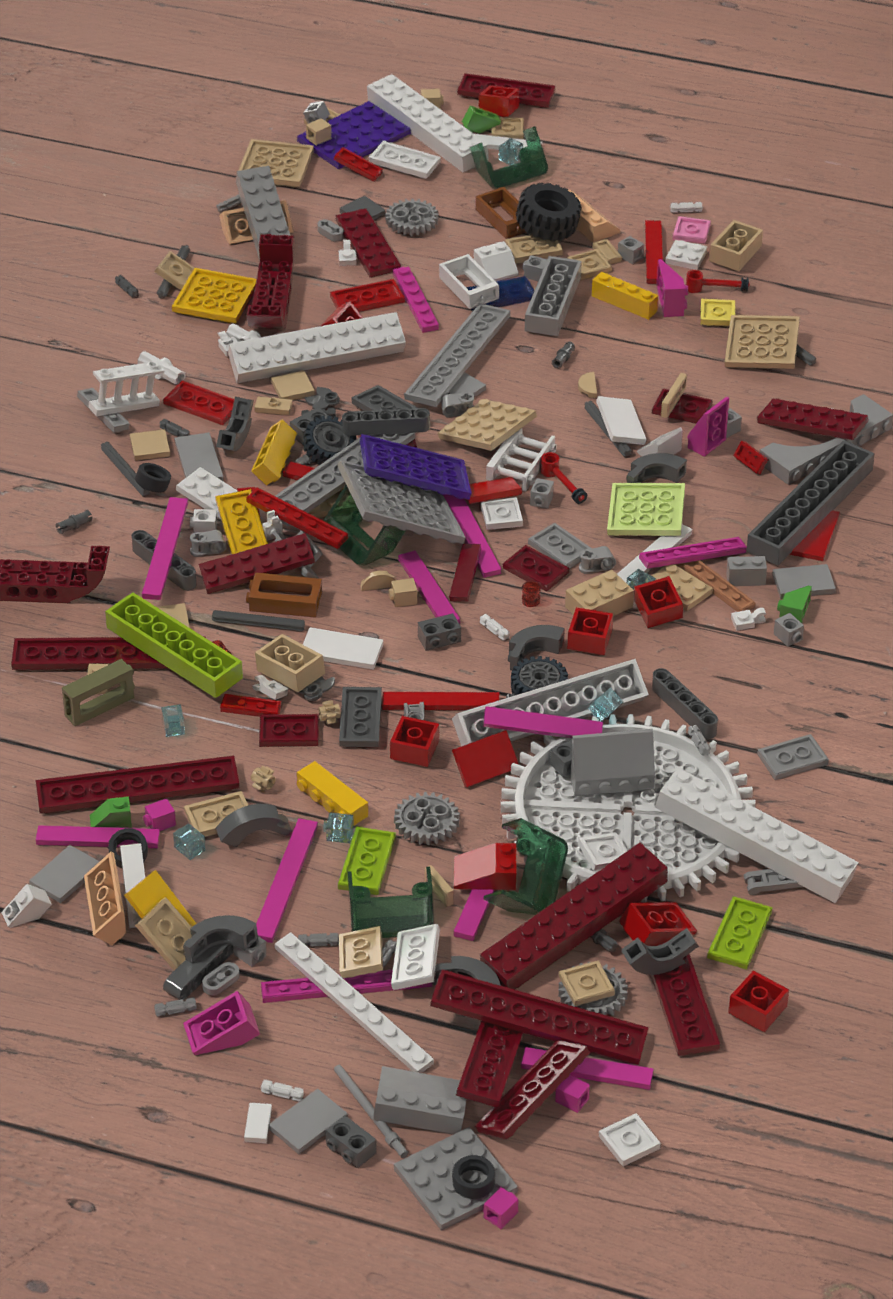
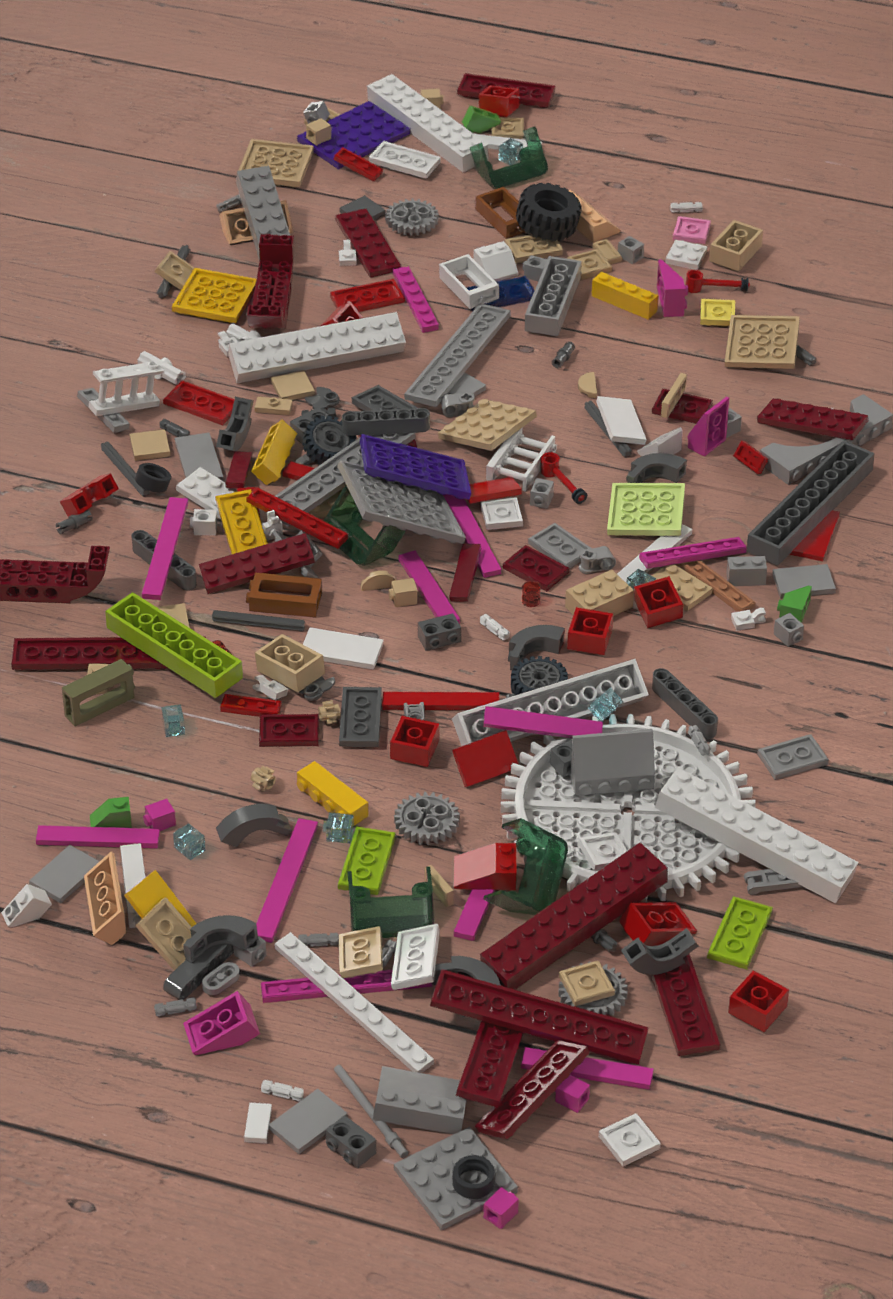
dark red plate [35,755,240,814] -> none
black tyre [108,828,148,868] -> none
dark grey axle [115,275,139,298] -> none
tan plate [184,791,248,839] -> none
light grey piece [190,530,227,557] -> none
light grey beam [317,219,343,242] -> none
red tile [645,220,663,284] -> none
none -> red arch [60,473,119,517]
none -> dark red tile [225,451,253,489]

